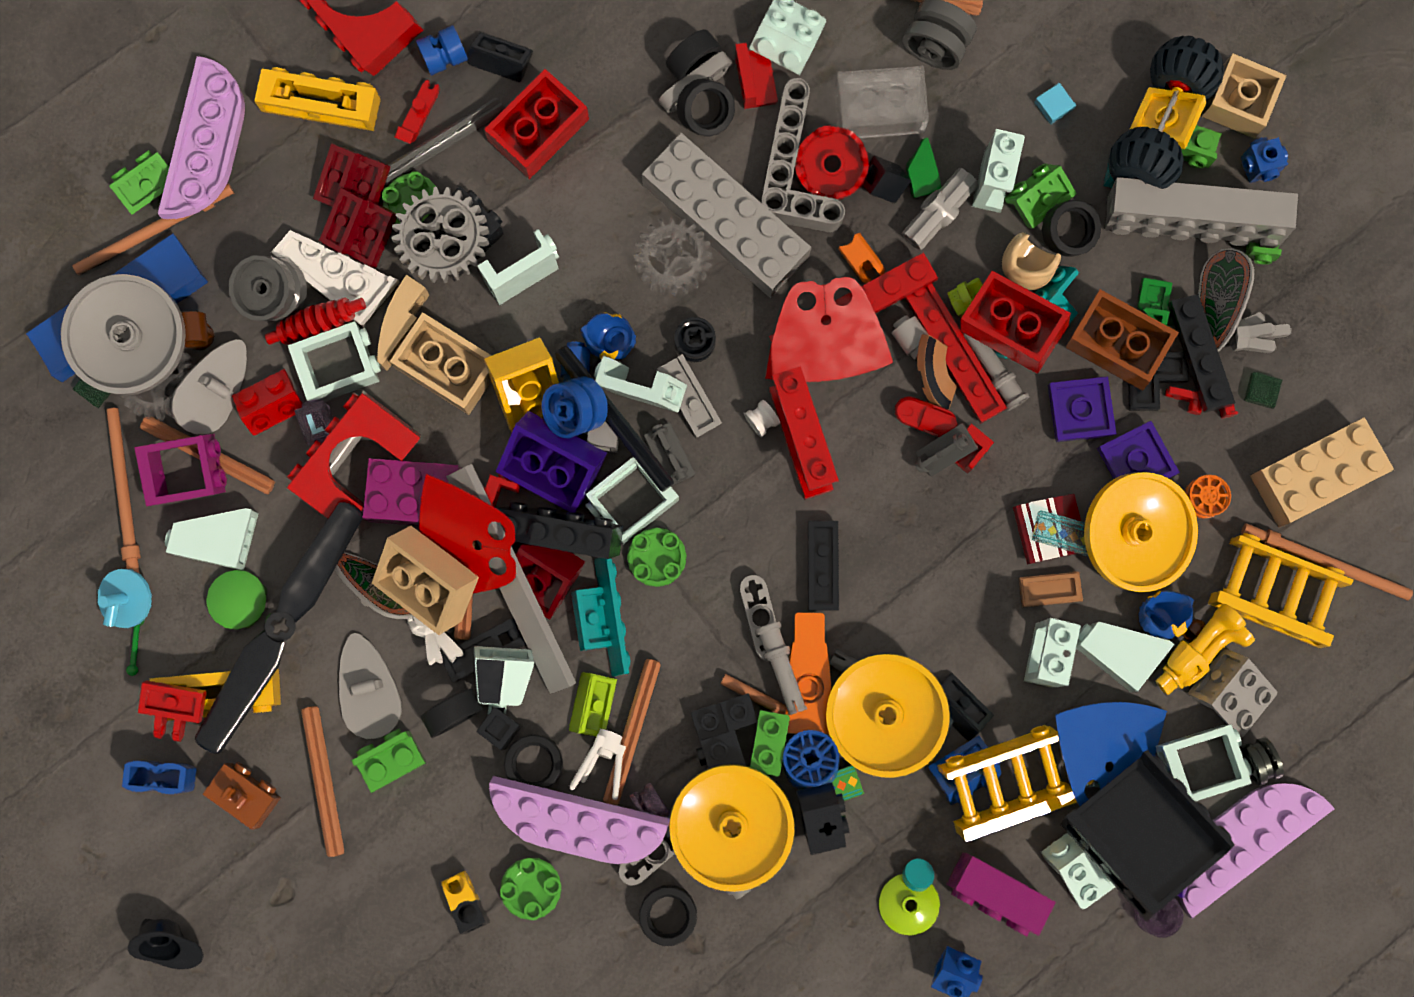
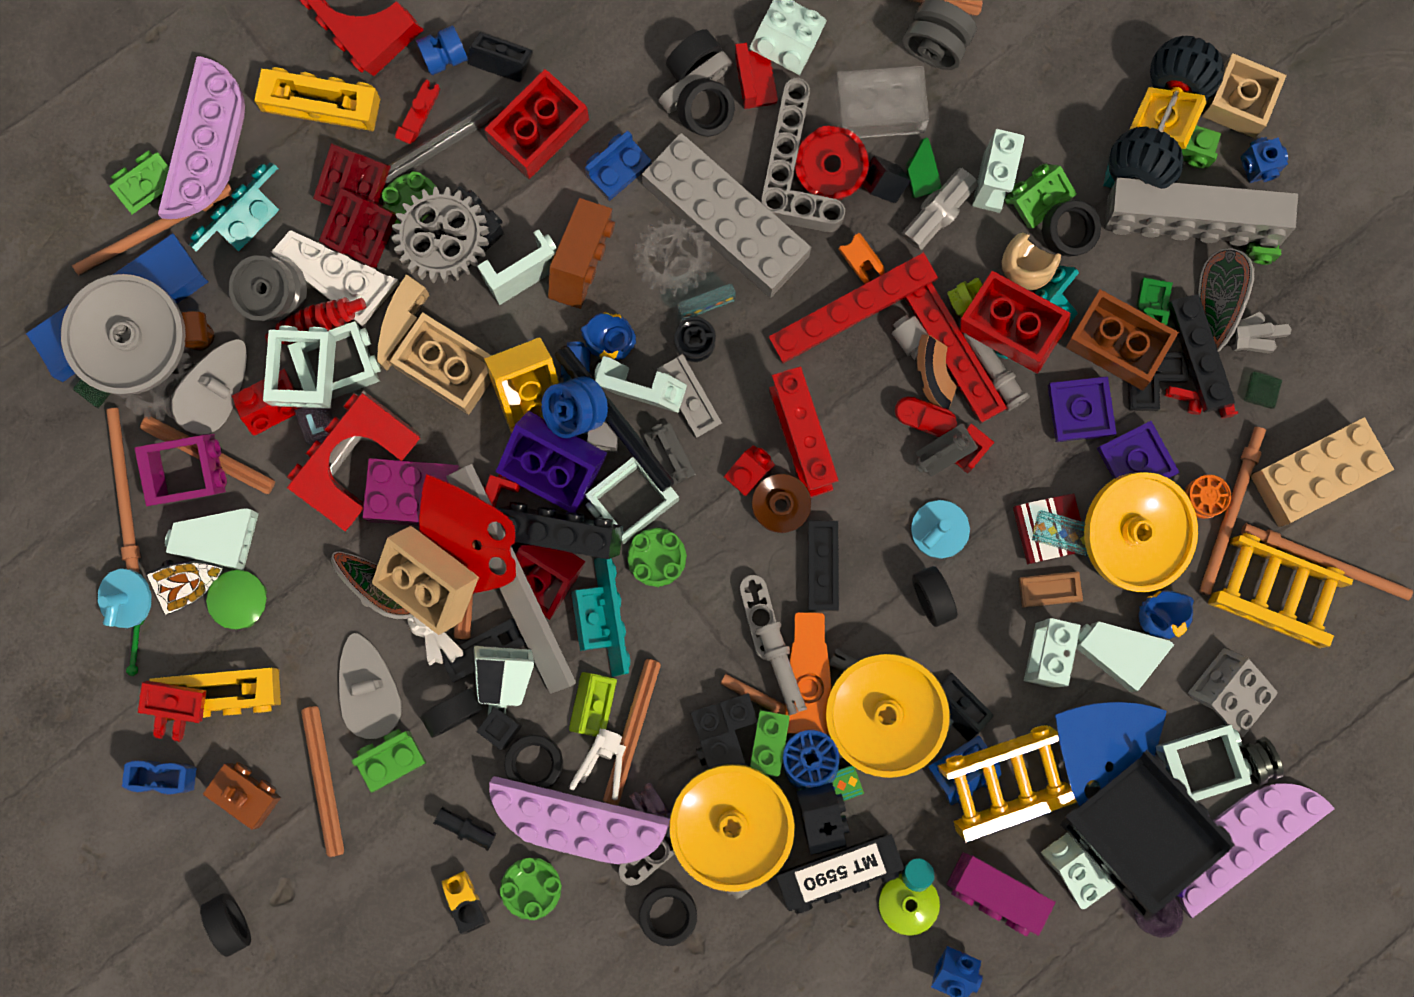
black piece [127,919,204,970] -> none
black piece [195,502,363,754] -> none
white wheel [744,400,780,437] -> none
piece [765,277,893,382] -> none
medium azure tile [1034,83,1076,125] -> none
yellow piece [1155,603,1255,696] -> none
reddish brown hinge [1183,619,1206,643] -> none
none -> shield [146,560,223,615]
none -> bracket [189,163,279,251]
none -> black tyre [200,893,251,957]
none -> light aqua window [263,326,336,409]
none -> black pin [433,806,497,851]
none -> dark orange wedge [548,198,615,309]
none -> blue bracket [585,131,652,201]
none -> clear light blue tile [678,284,736,321]
none -> red bracket [724,445,775,496]
none -> reddish brown dish [752,474,811,533]
none -> brick [775,832,905,914]
none -> medium azure shield [911,500,970,559]
none -> black tyre [912,566,958,627]
none -> nougat bar [1199,426,1266,596]

